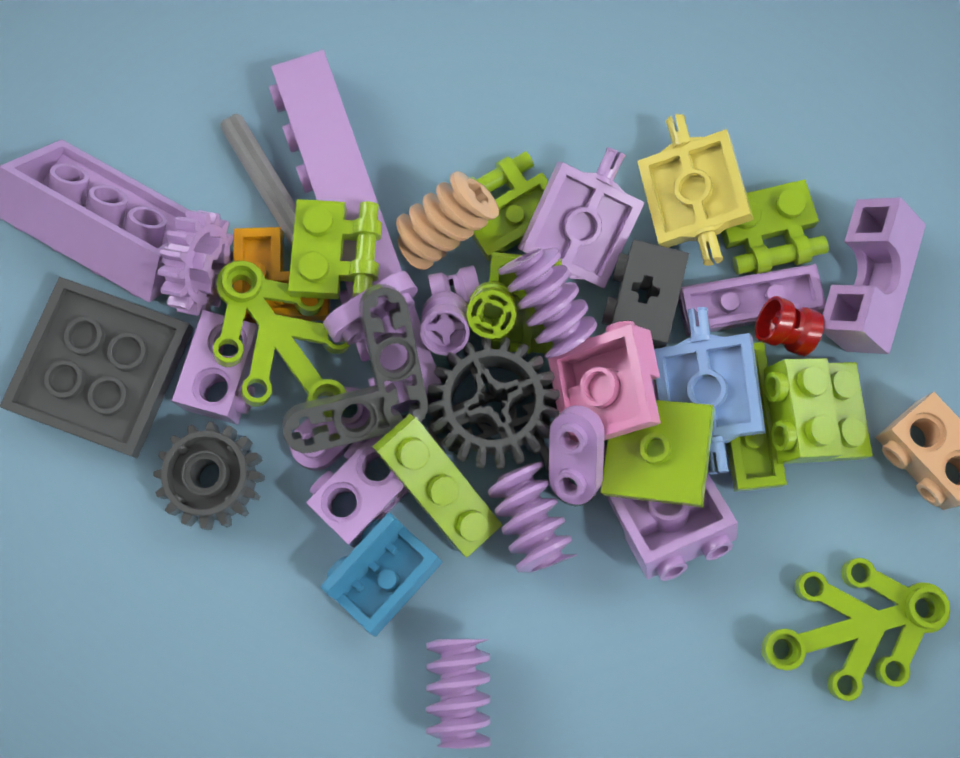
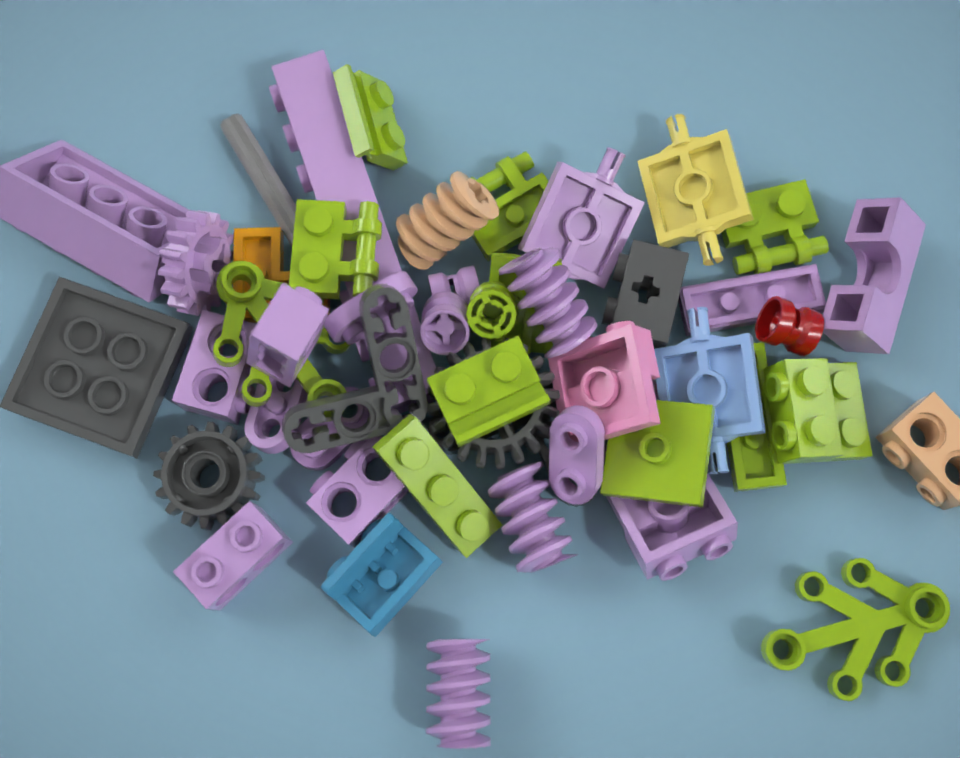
none -> lavender brick [173,501,293,610]
none -> lavender plate [244,377,308,454]
none -> lavender brick [246,283,329,388]
none -> lime plate [332,64,408,171]
none -> lime plate [426,336,551,447]

